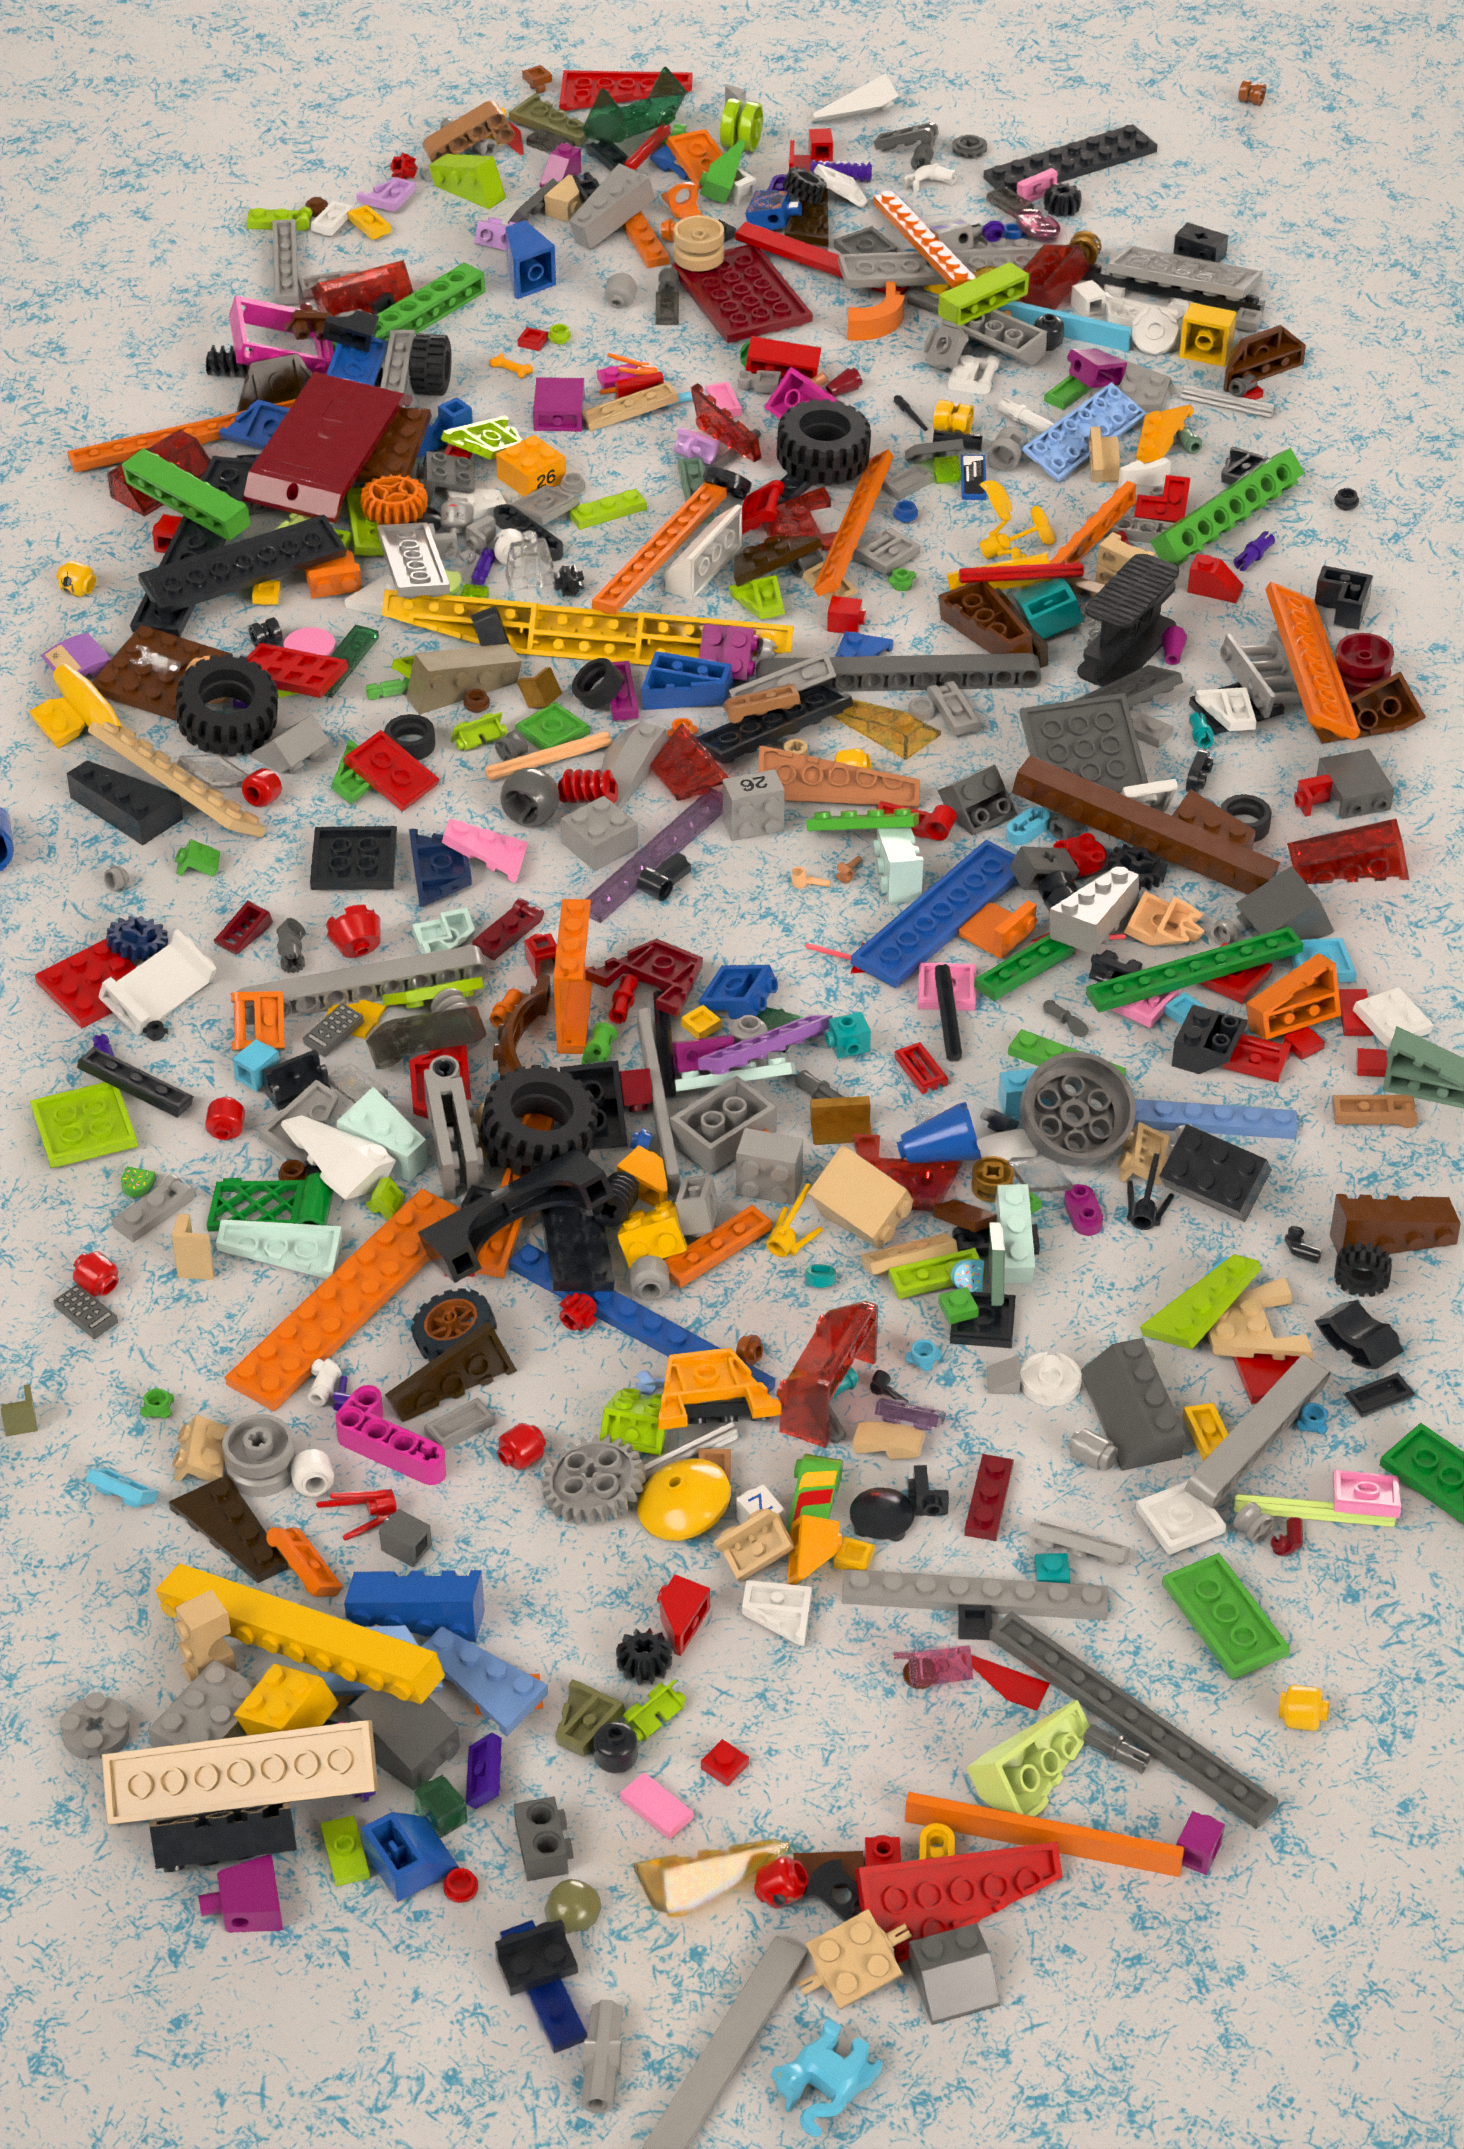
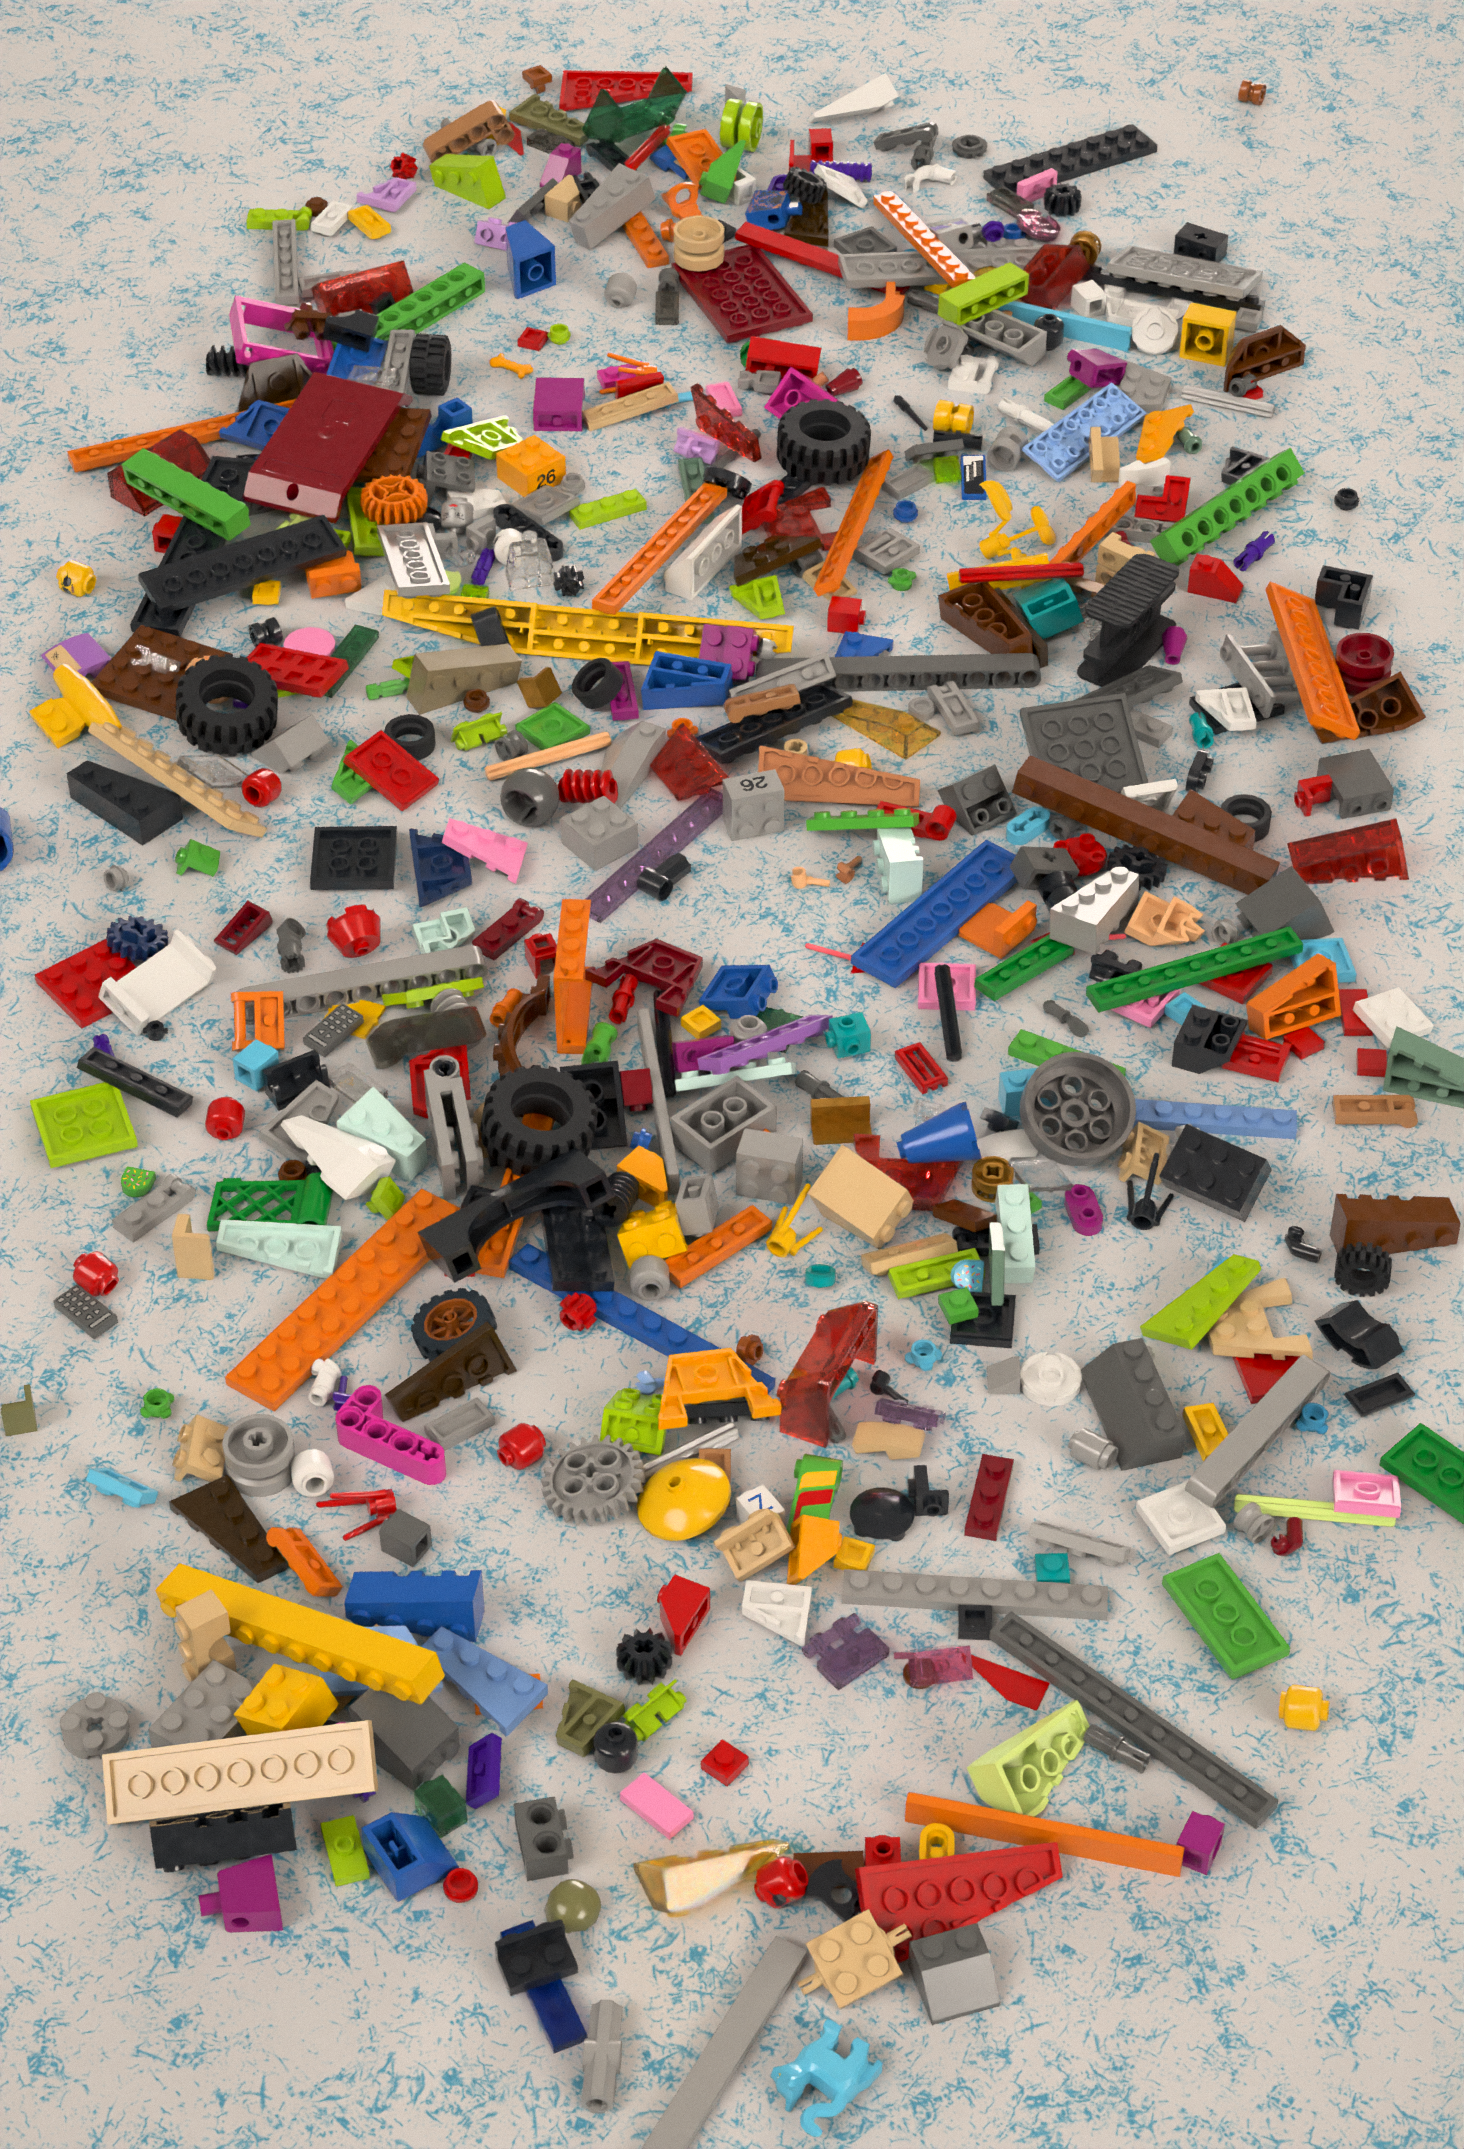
none -> clear plate [347,365,400,390]
none -> clear purple plate [802,1613,890,1691]

